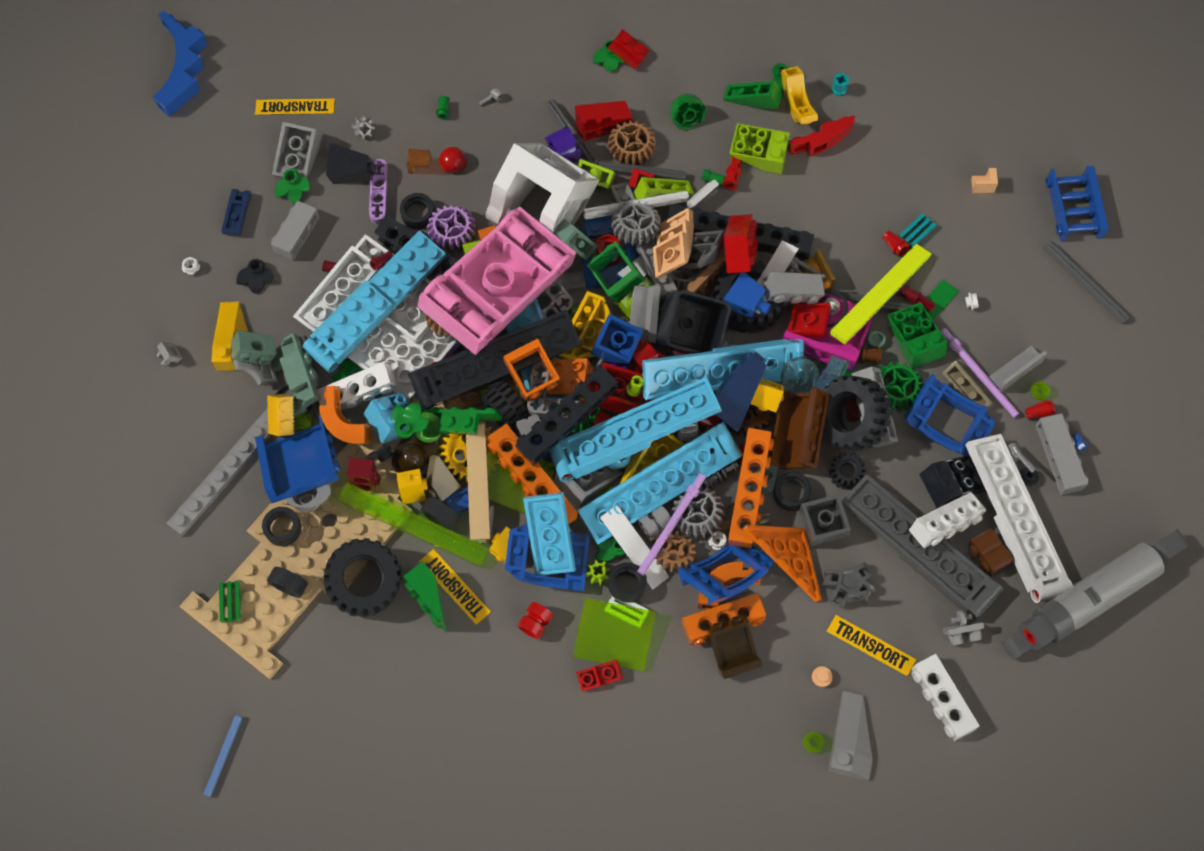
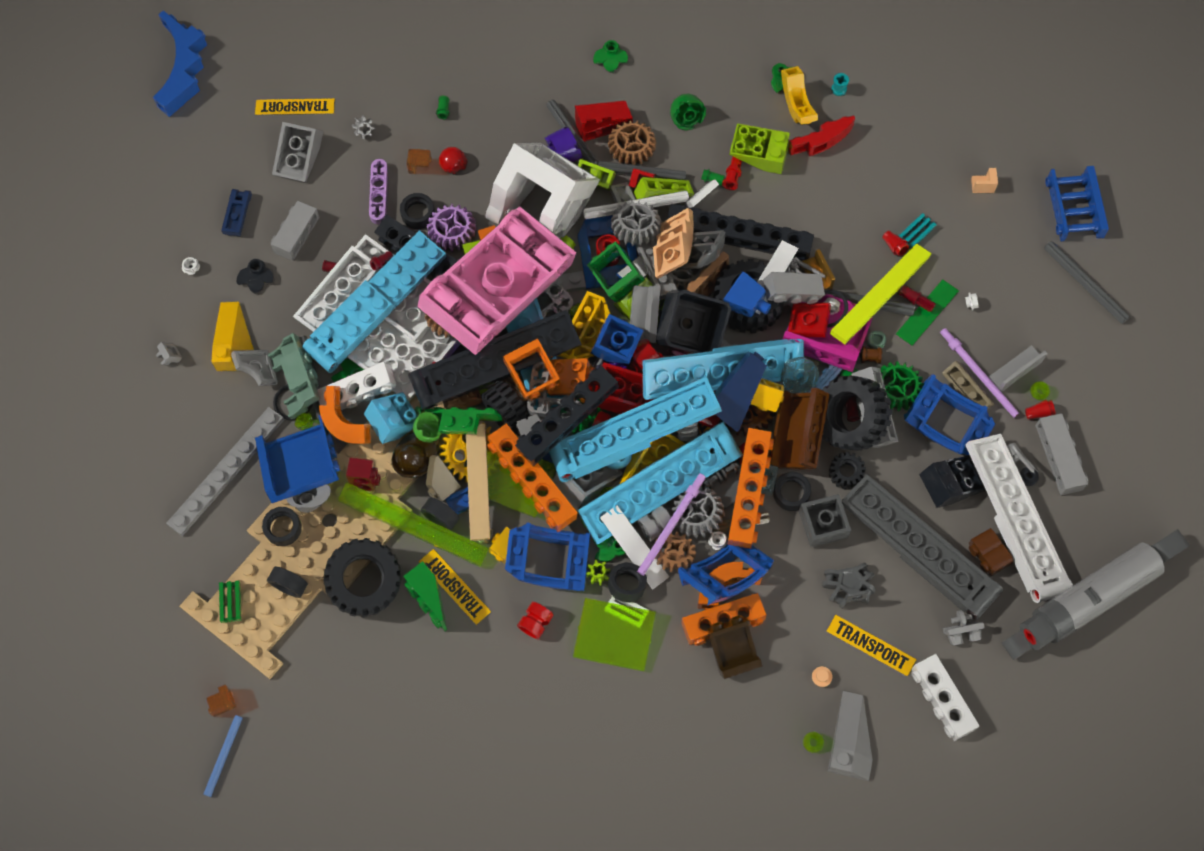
sand green brick [231,330,276,365] -> none
yellow brick [267,394,295,436] -> none
green plate [275,169,310,204] -> none
black slope [326,144,376,184] -> none
black plate [364,445,393,463] -> none
green plate [392,402,429,439] -> none
yellow head [396,469,428,505] -> none
light grey hand [479,88,504,106] -> none
medium azure plate [523,492,576,575] -> none
sand green brick [553,219,598,261] -> none
red slope [576,659,624,692] -> none
red plate [607,29,650,70] -> none
lime pin [626,375,644,397] -> none
green slope [723,81,783,109] -> none
red brick [724,214,758,273] -> none
orange tile [743,525,822,602] -> none
clear light blue brick [822,355,850,383] -> none
green slope [887,302,948,369] -> none
white brick [909,492,986,548] -> none
blue tile [1072,431,1090,450] -> none
none -> clear orange panel [207,684,237,717]

